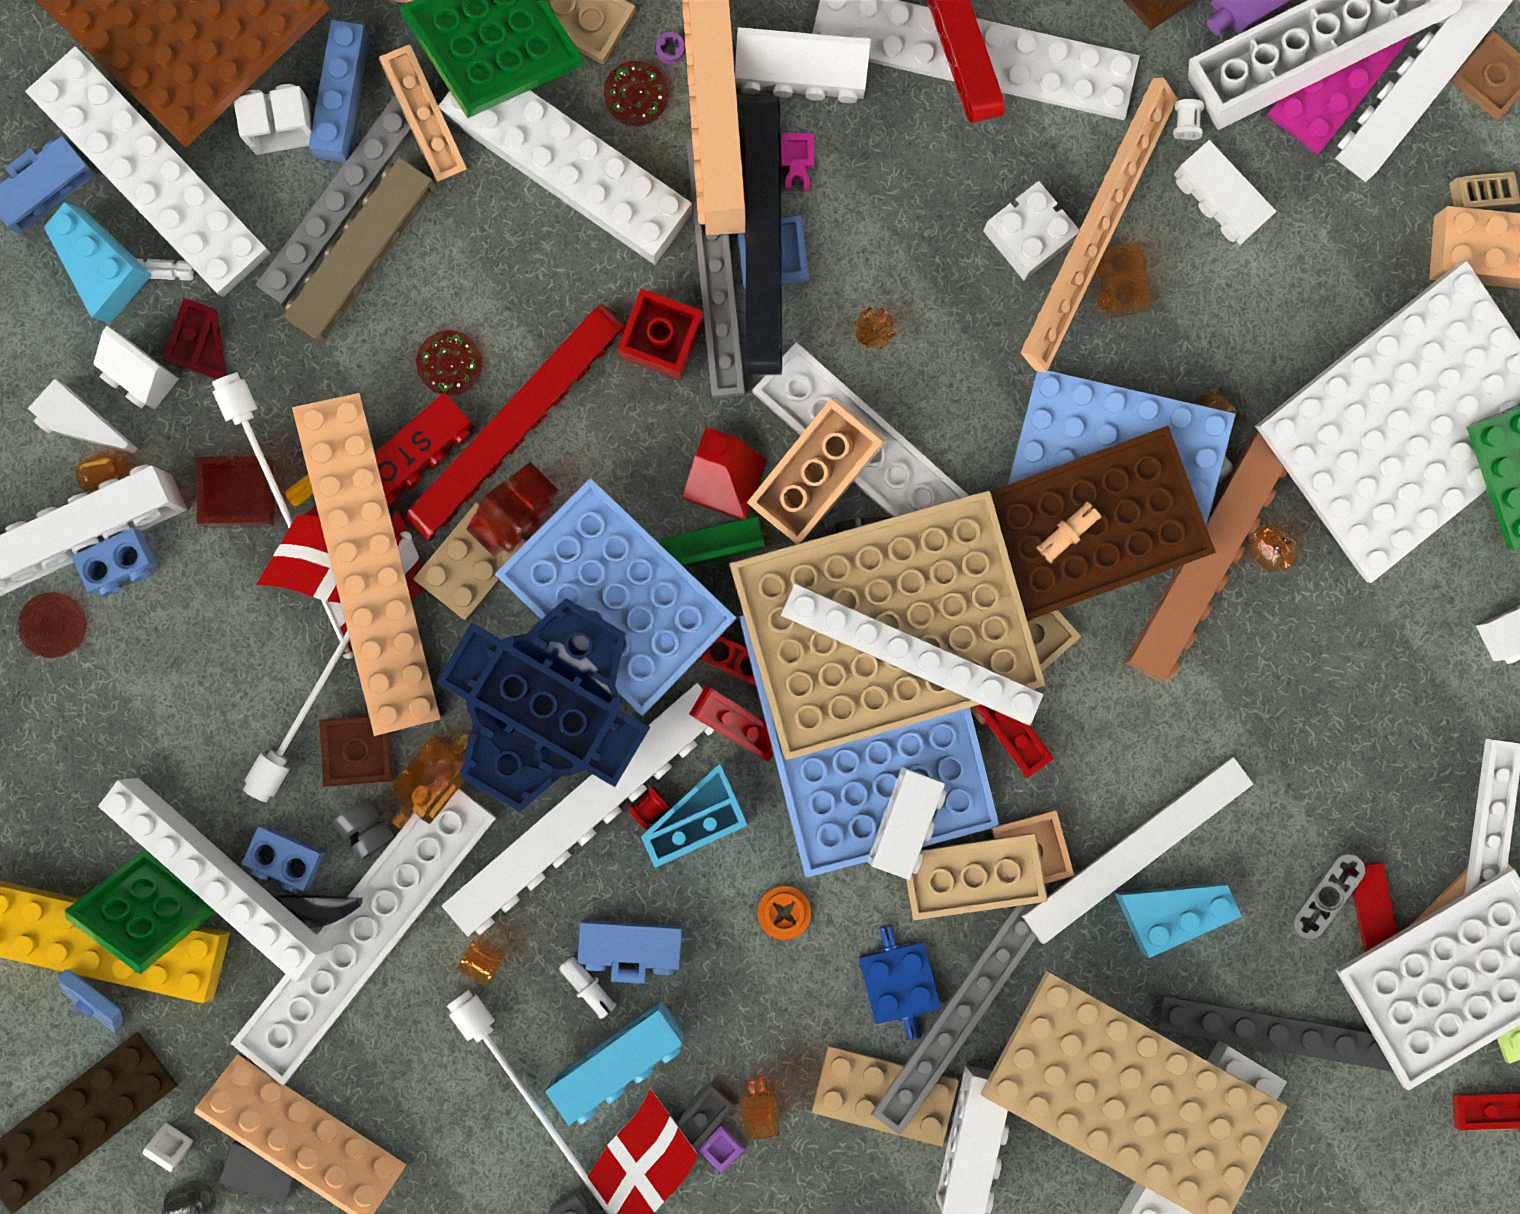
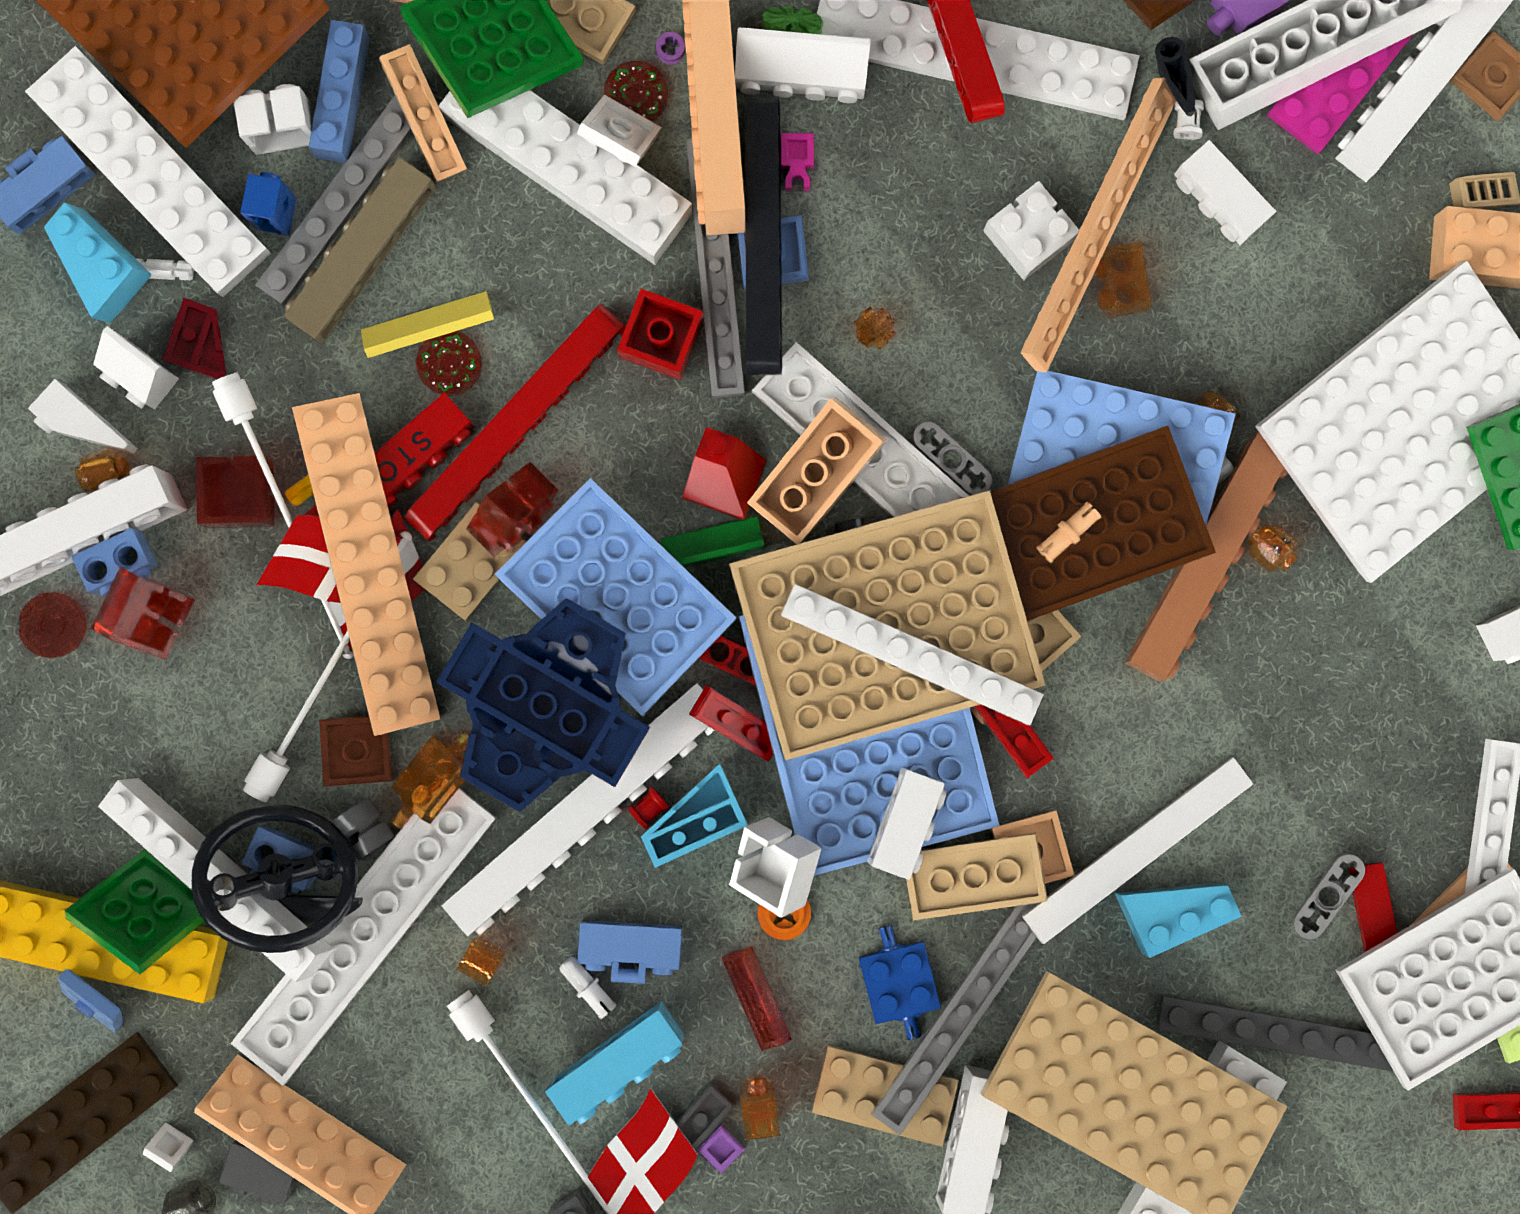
none -> clear red piece [91,567,195,660]
none -> black piece [191,804,358,953]
none -> blue brick [240,172,297,236]
none -> light yellow tile [361,291,494,358]
none -> white plate [577,95,662,167]
none -> clear red plate [721,946,792,1051]
none -> white piece [729,817,822,918]
none -> bright green wheel [761,6,823,34]
none -> light grey beam [912,422,992,496]
none -> black piece [1155,37,1195,117]

